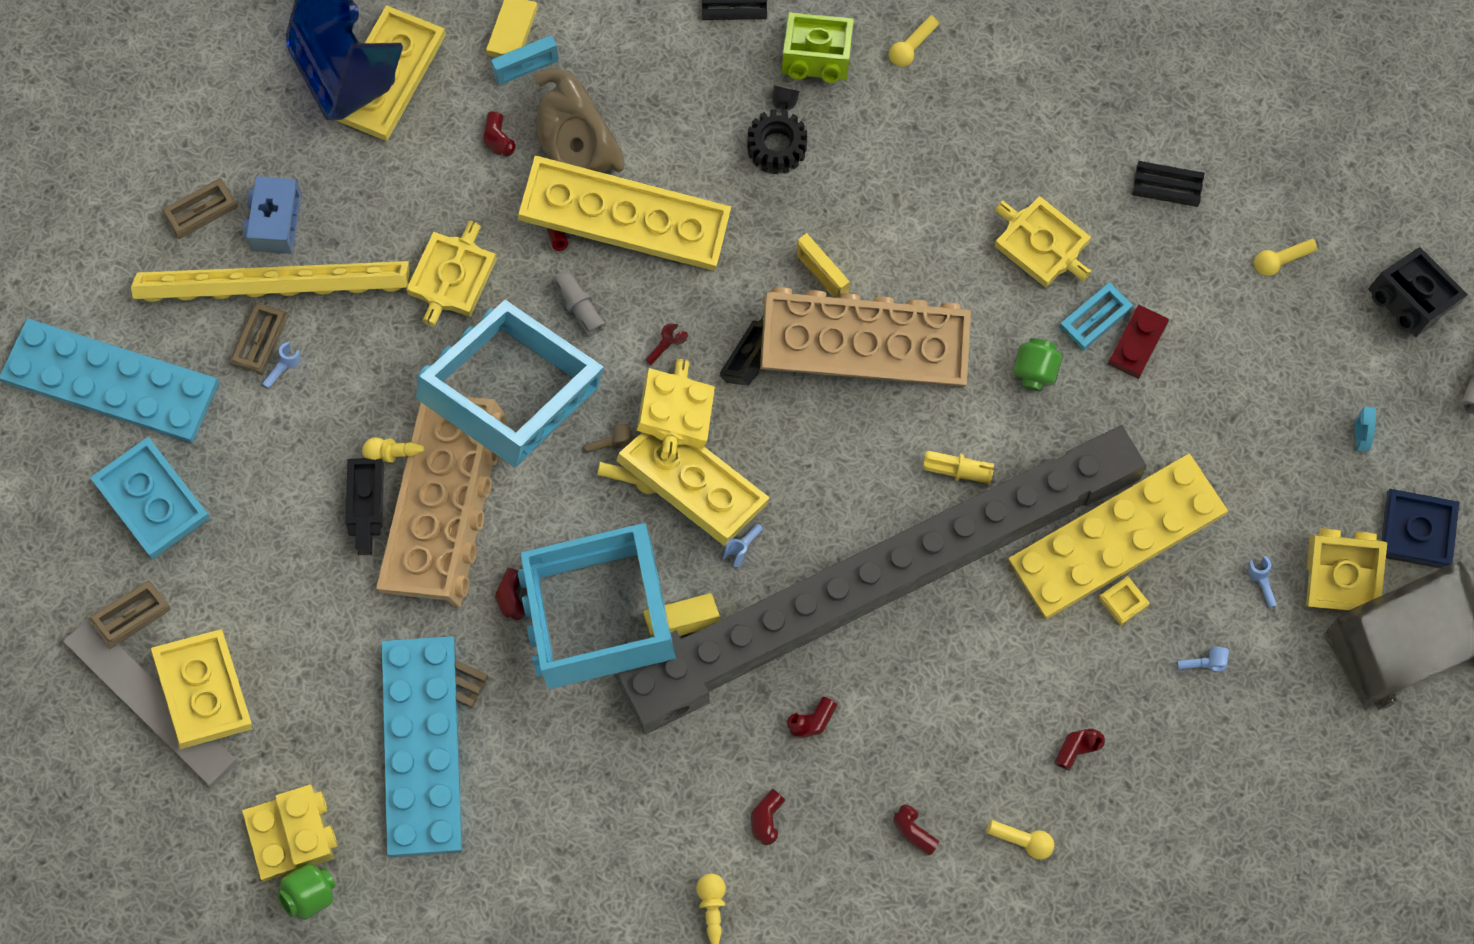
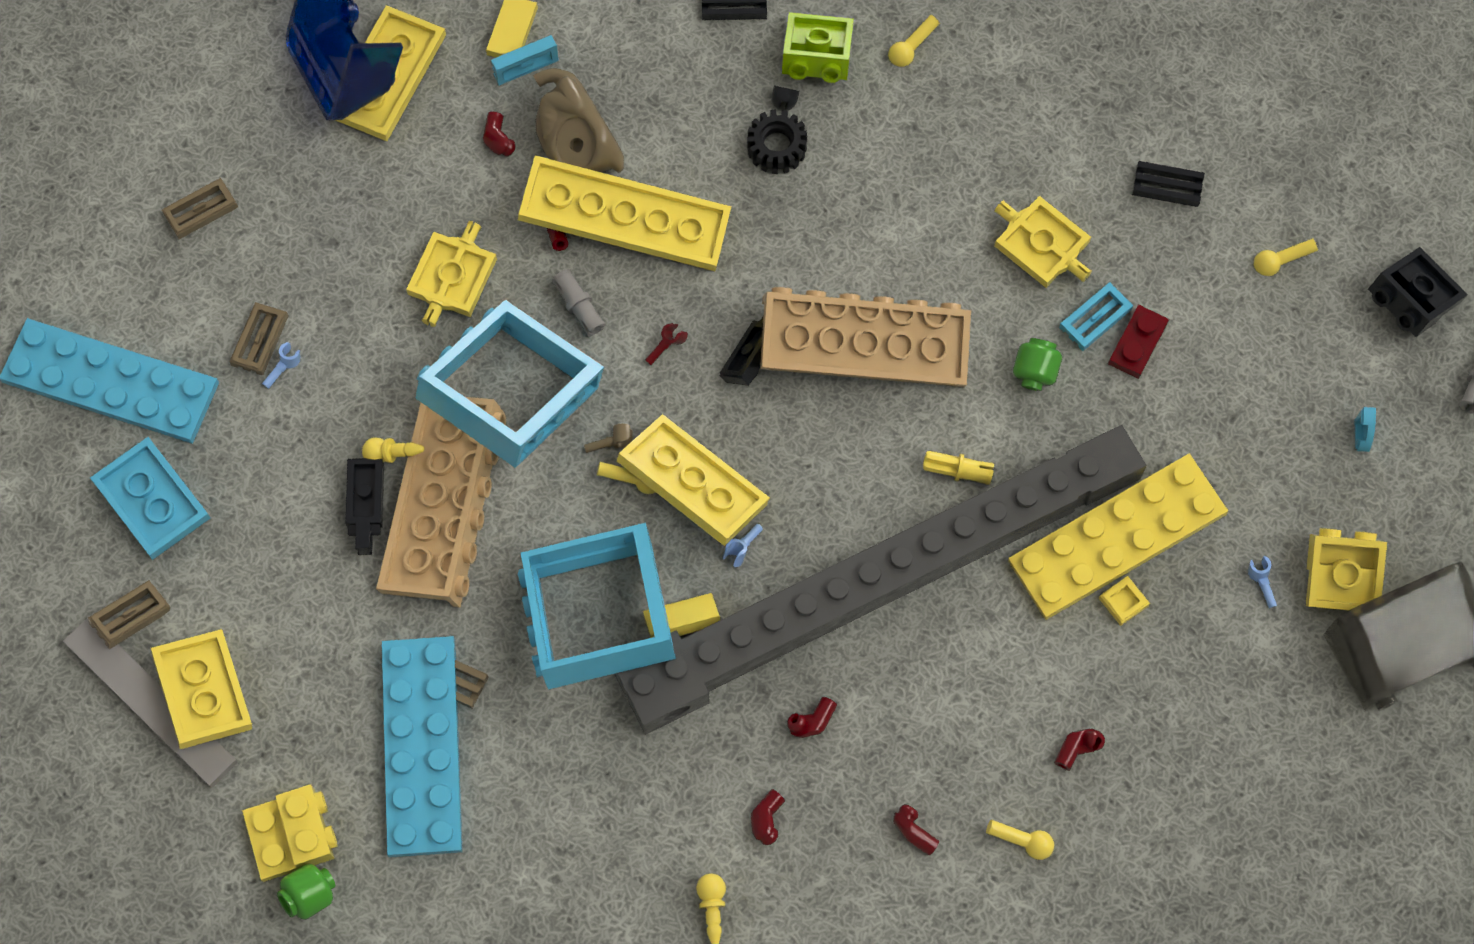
light yellow plate [131,261,410,302] -> none
medium blue brick [243,176,301,254] -> none
dark red arm [495,568,525,620] -> none
light yellow plate [636,359,715,461] -> none
light yellow tile [797,233,850,298] -> none
light blue hand [1178,647,1229,672] -> none
dark blue tile [1381,489,1460,570] -> none

